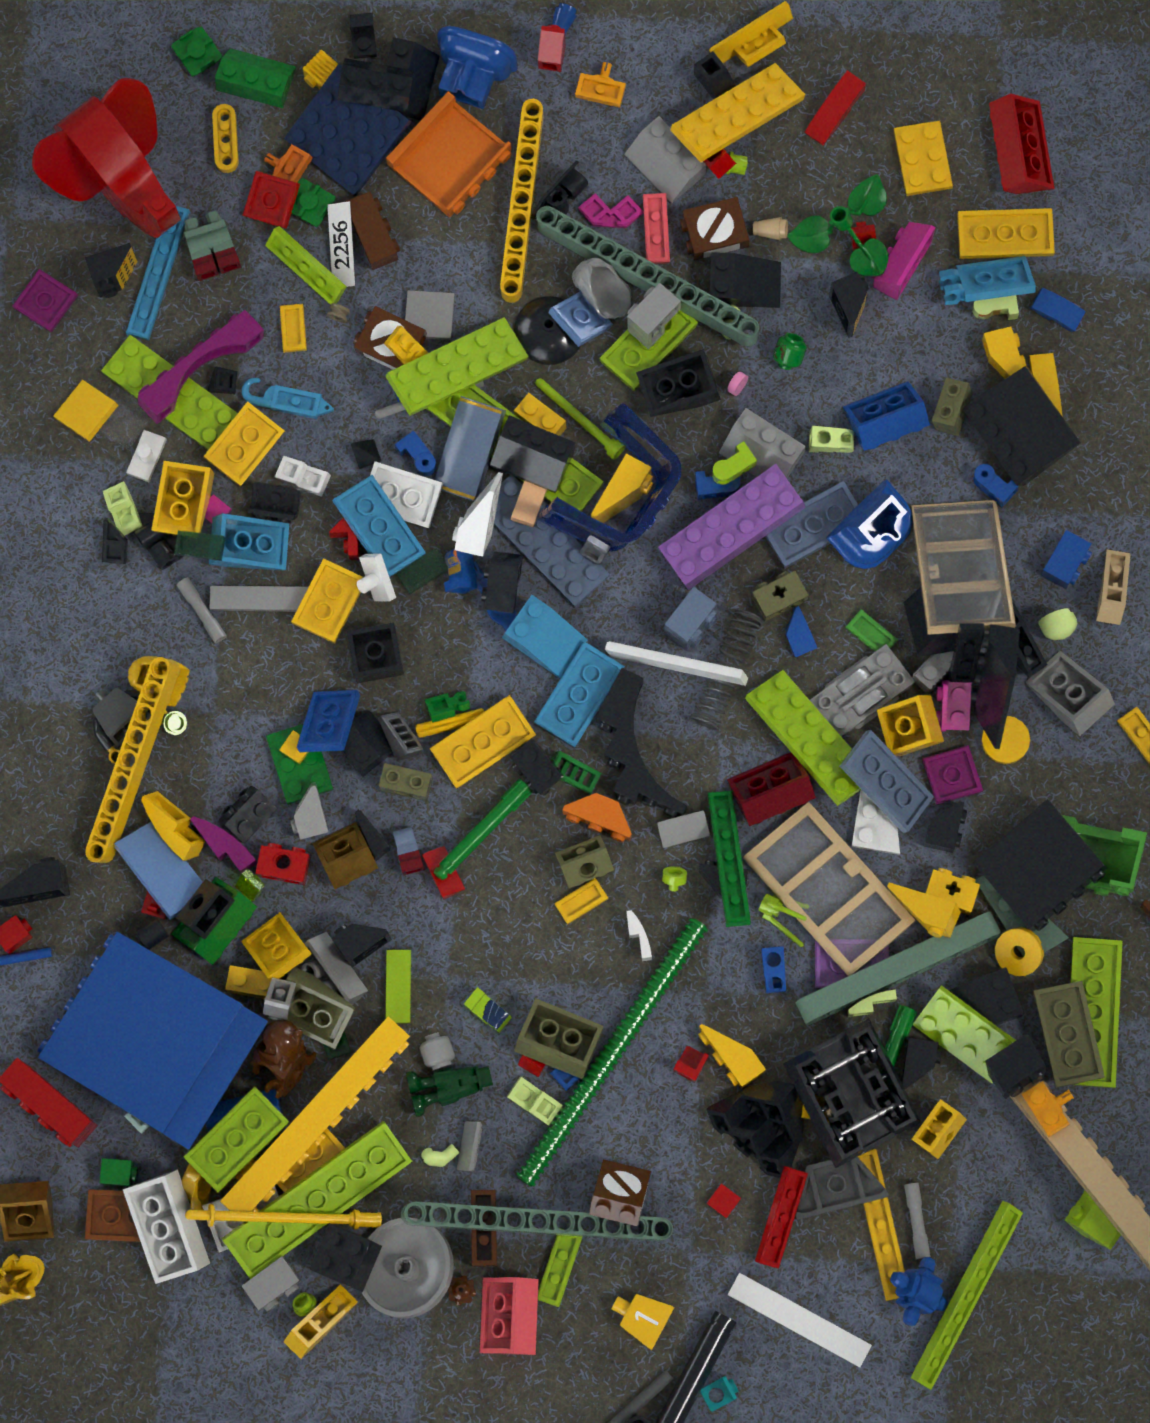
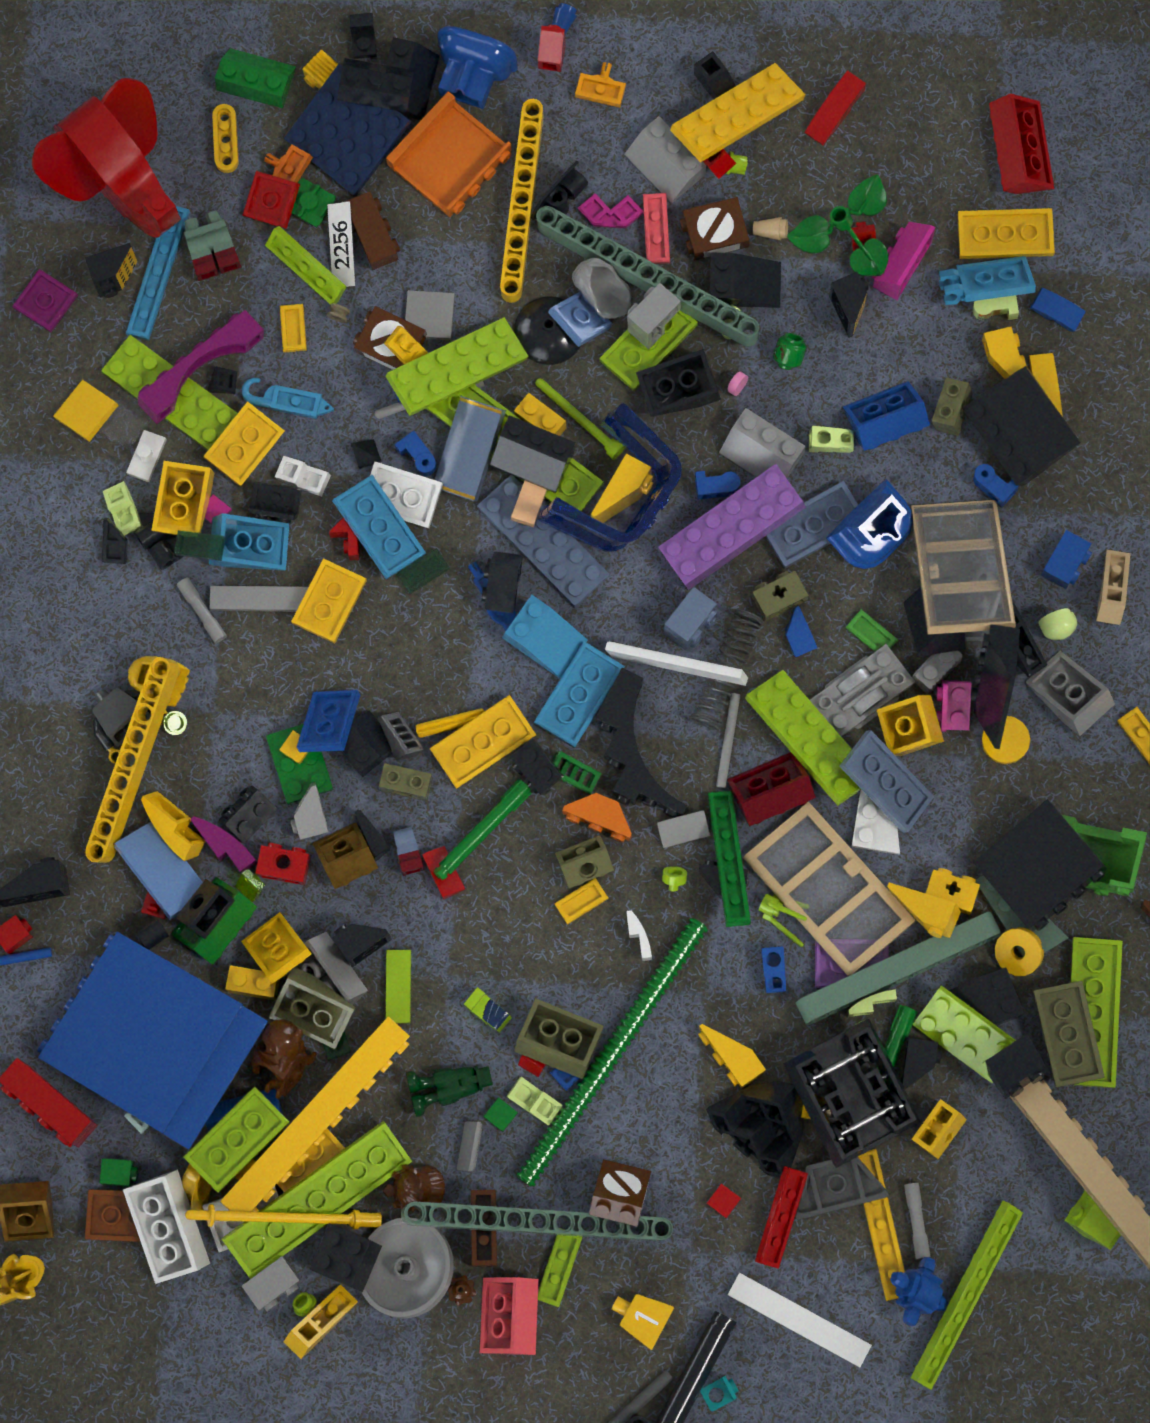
green piece [171,26,223,77] -> none
light grey slope [263,977,296,1020] -> none
black brick [347,622,404,684] -> none
white tile [357,554,396,601] -> none
light grey head [419,1032,455,1070] -> none
yellowish green arm [421,1144,460,1167] -> none
green plate [425,691,470,723] -> none
blue leg [444,549,477,594] -> none
white slope [452,472,503,557] -> none
flat silver tile [579,535,610,565] -> none
red panel [673,1046,709,1083] -> none
yellow bracket [709,1,793,67] -> none
lime leg [712,441,757,485] -> none
yellow plate [894,121,953,196] -> none
magenta tile [922,745,983,805] -> none
black slope [924,801,967,853] -> none
black tile [949,623,985,682] -> none
light orange plate [1022,1081,1074,1137] -> none
none -> reddish brown hair [382,1164,445,1212]
none -> green tile [483,1097,518,1132]
none -> light grey bar [716,693,740,789]

